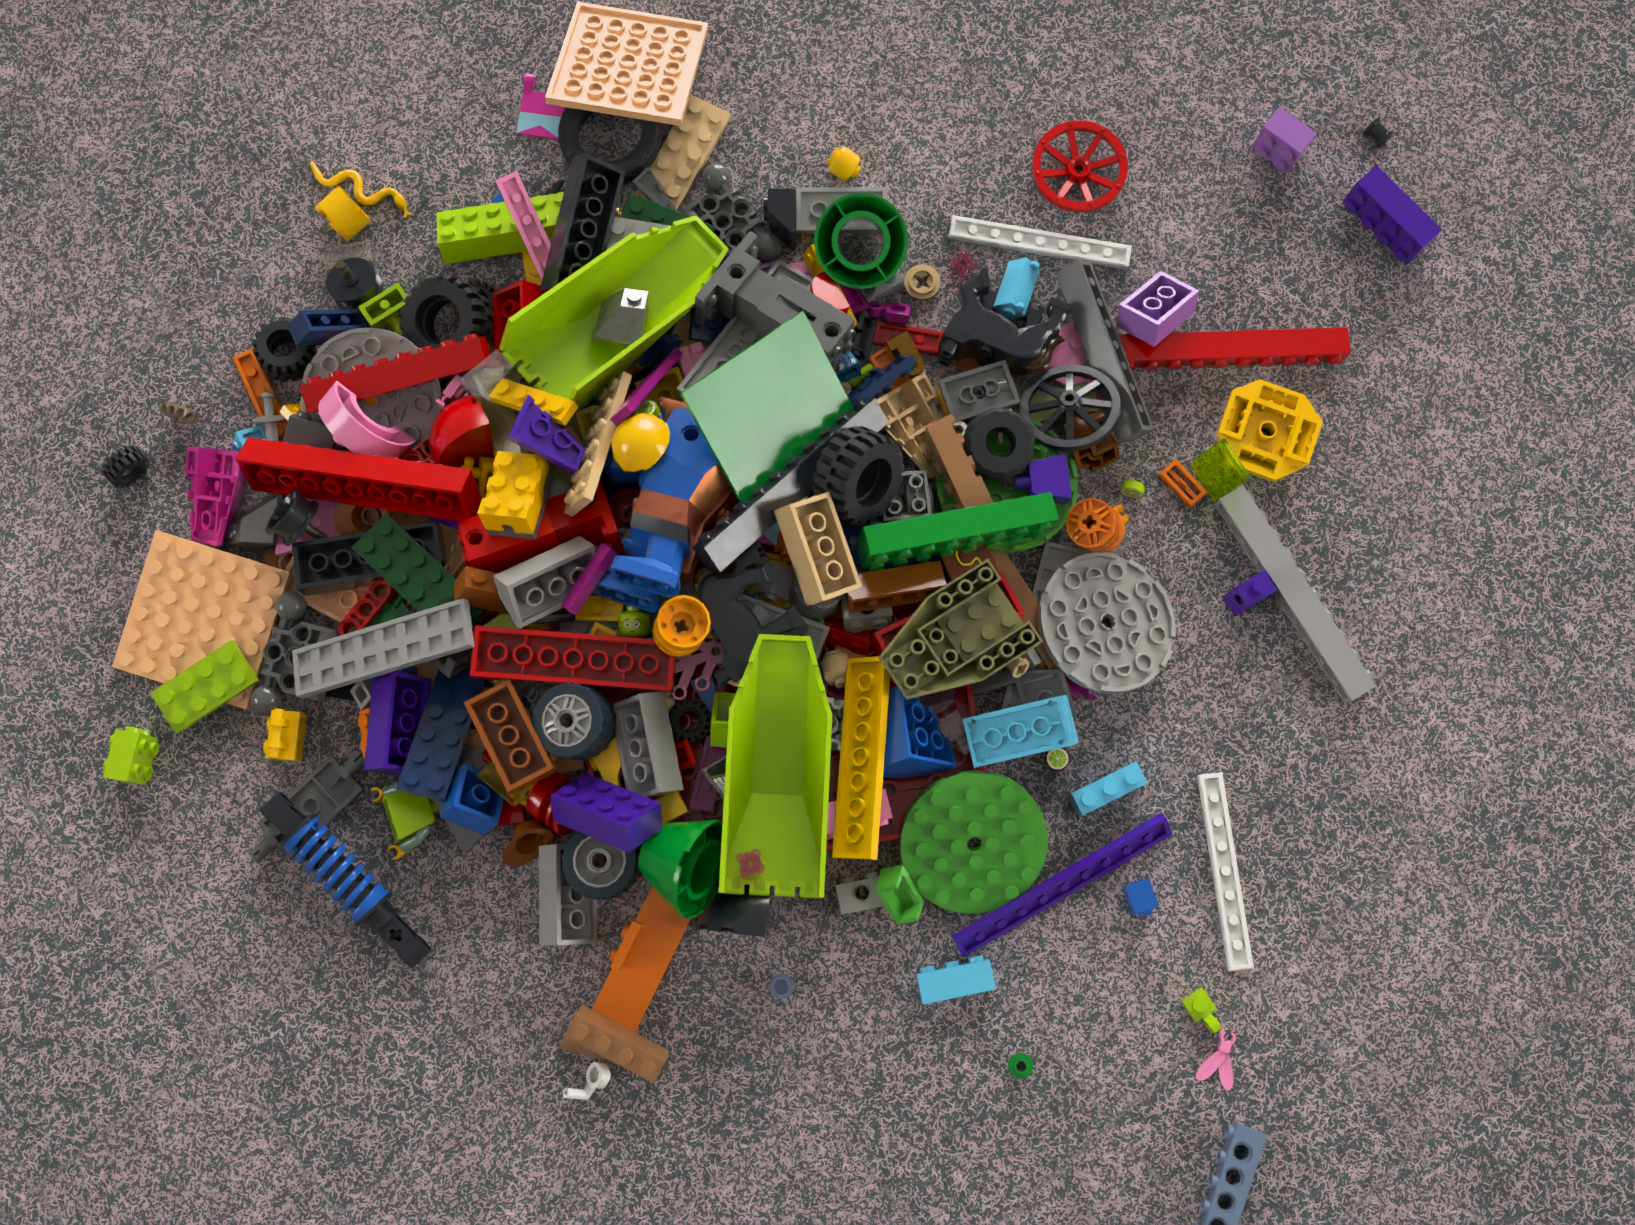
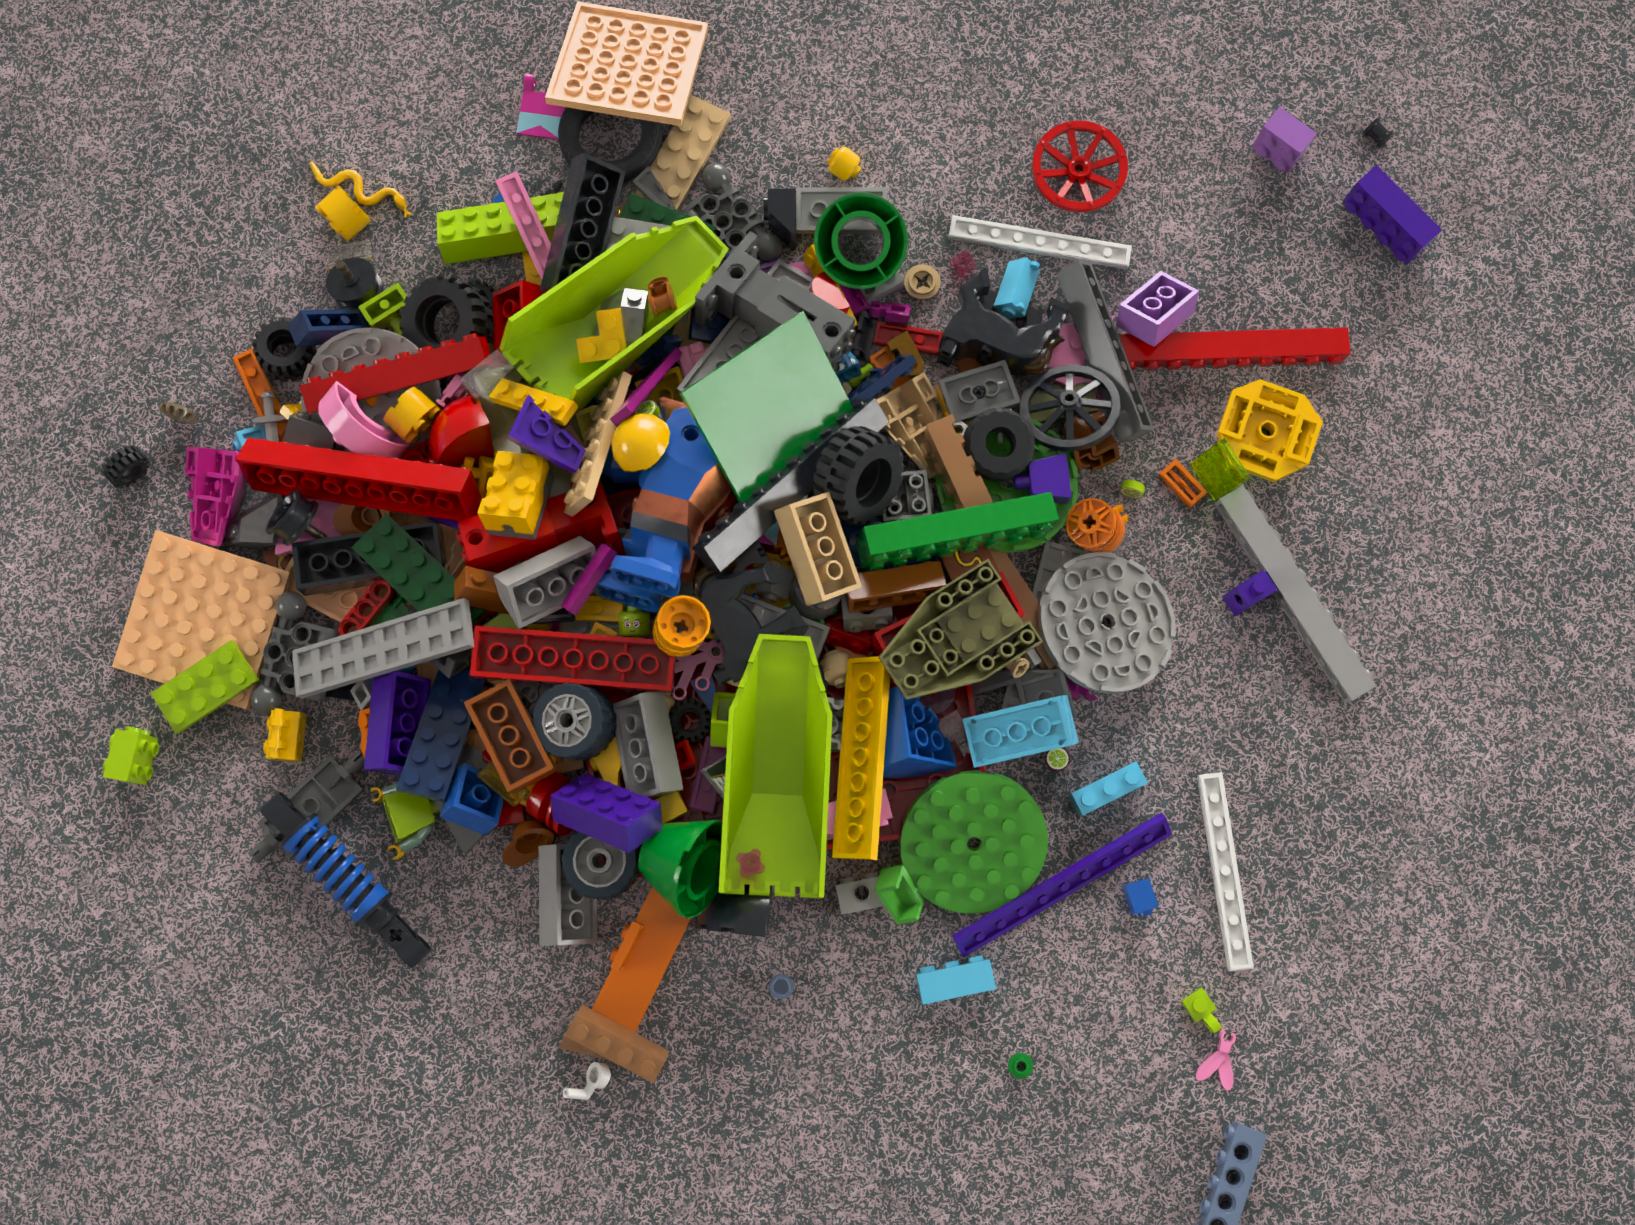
none -> yellow brick [383,387,441,445]
none -> yellow plate [576,308,627,363]
none -> dark orange piece [648,277,678,317]

